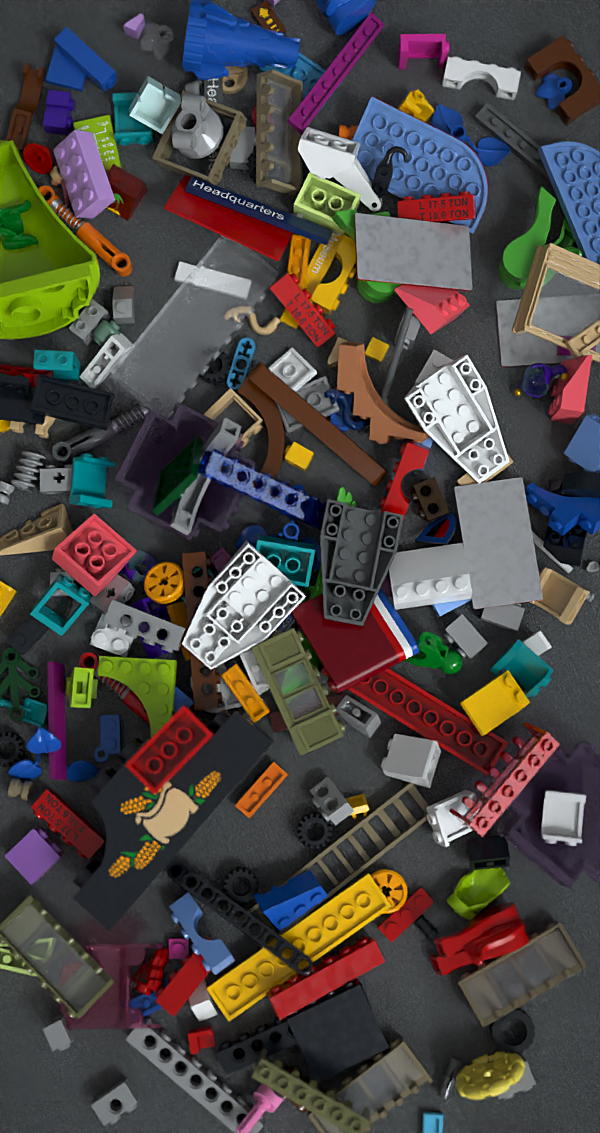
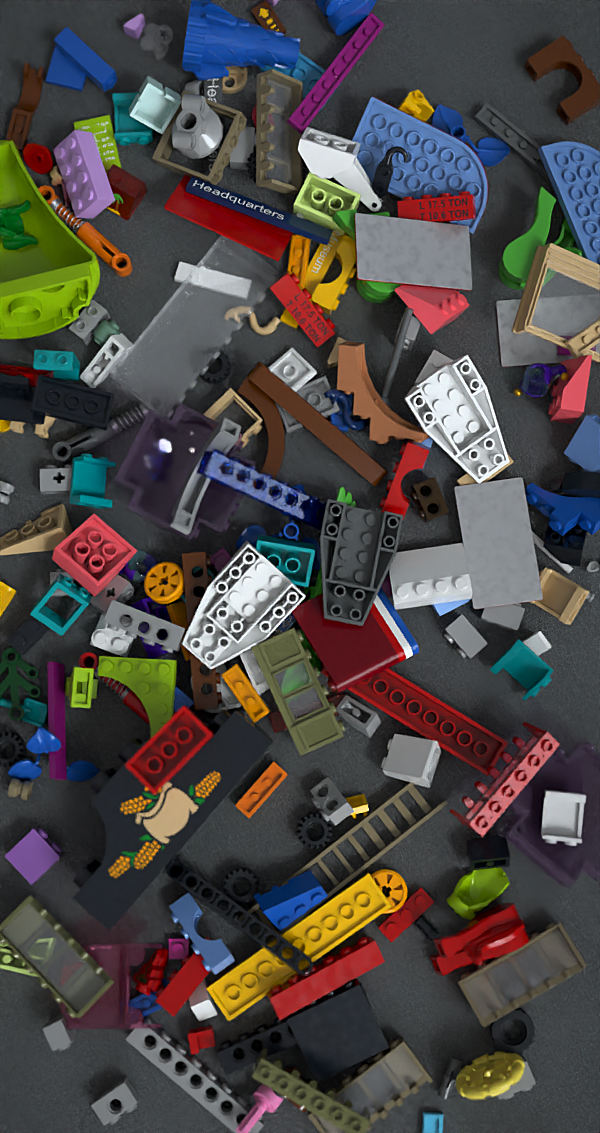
light grey piece [11,451,46,494] -> none
red brick [31,788,106,859] -> none
dark purple brick [43,90,75,135] -> none
blue hinge [94,715,121,762] -> none
light grey slope [113,286,135,324] -> none
dark green plate [152,435,203,516] -> none
dark azure beam [227,338,255,392] -> none
yellow brick [284,442,314,472] -> none
orange wheel [339,125,358,140] -> none
yellow tile [365,337,390,363] -> none
dark pink panel [398,34,449,69] -> none
green piece [405,632,462,674] -> none
shield [415,513,456,546] -> none
white panel [426,790,480,847] -> none
white arch [442,57,521,100] -> none
yellow slope [460,670,530,736] -> none
blue plate [536,74,573,109] -> none

